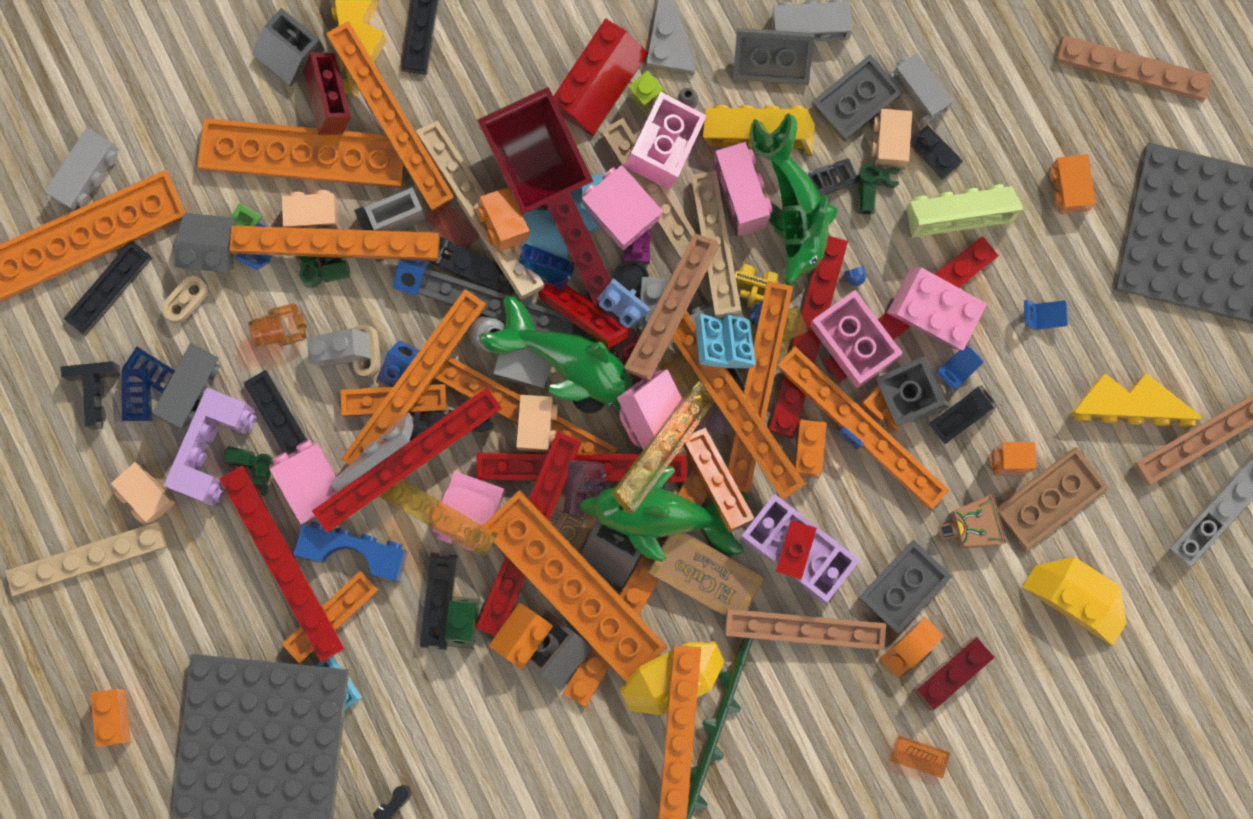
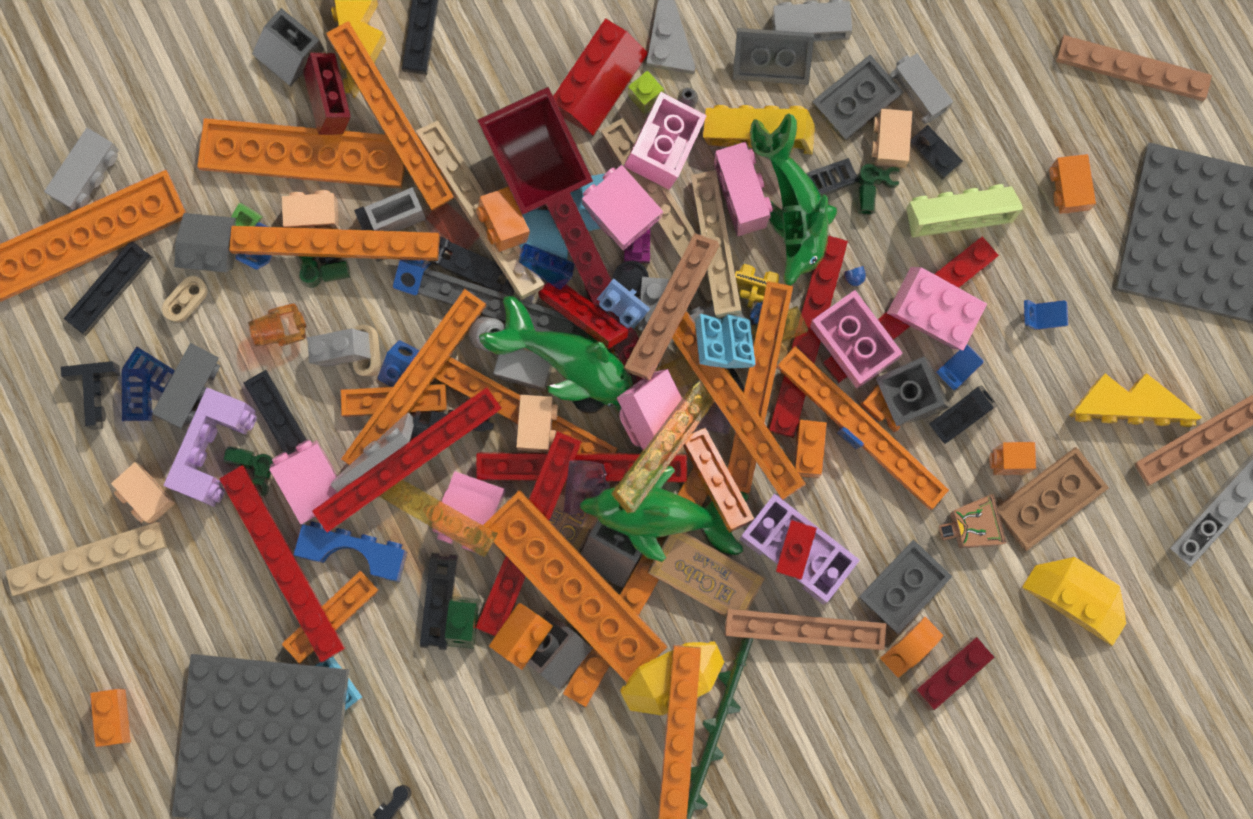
clear orange tile [890,735,951,778] -> none

